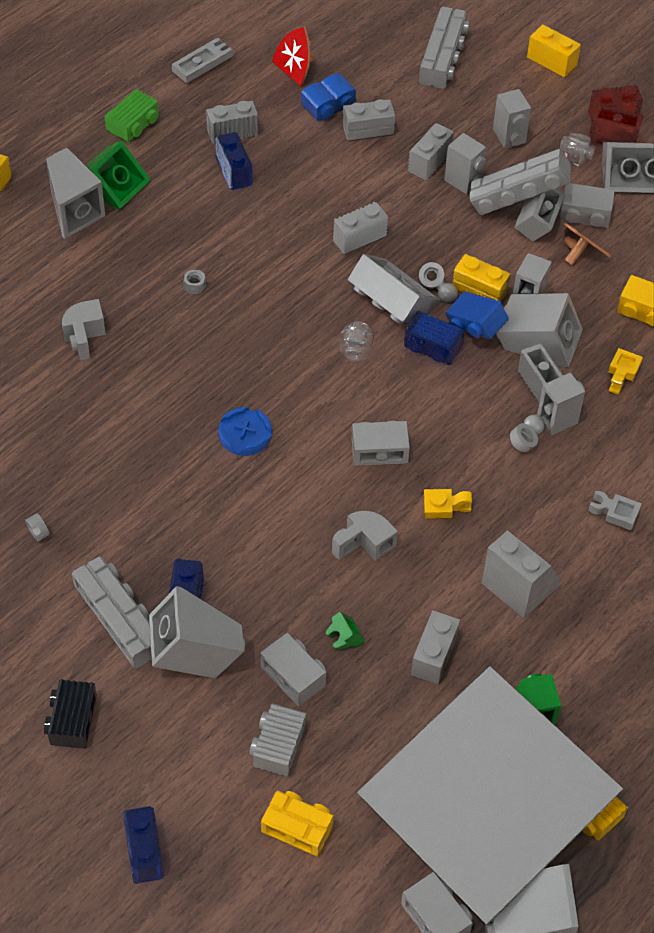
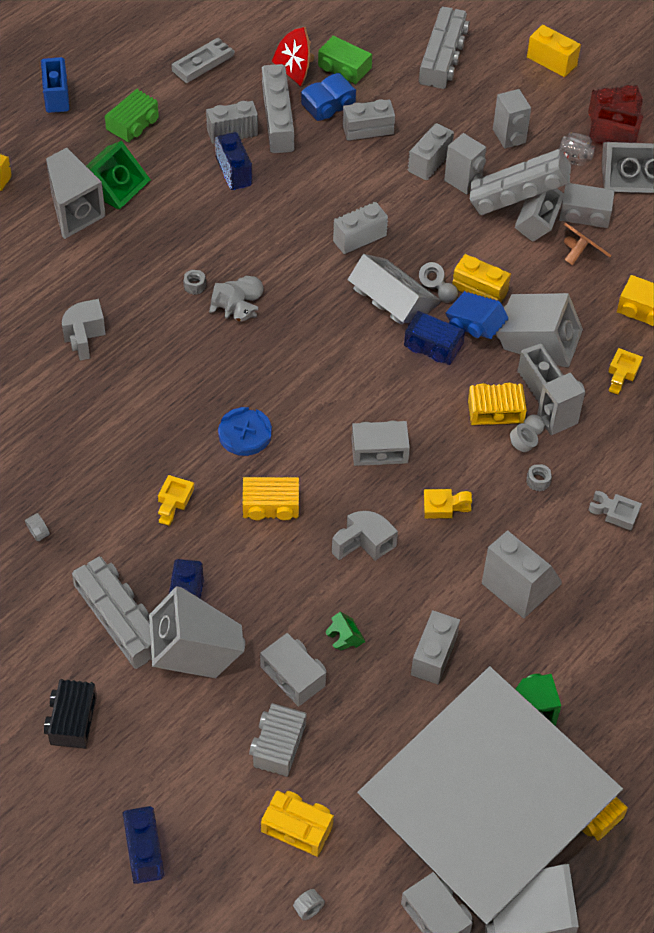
clear head [338,322,375,361] -> none
light grey brick [513,253,552,294] -> none
none -> blue brick [41,57,70,113]
none -> yellow plate [158,475,194,526]
none -> light grey animal [209,276,264,321]
none -> yellow brick [243,477,299,520]
none -> light grey brick [262,64,294,153]
none -> light grey axle [293,889,325,920]
none -> bright green brick [318,35,372,84]
none -> yellow brick [468,383,527,425]
none -> light grey axle [526,464,552,491]

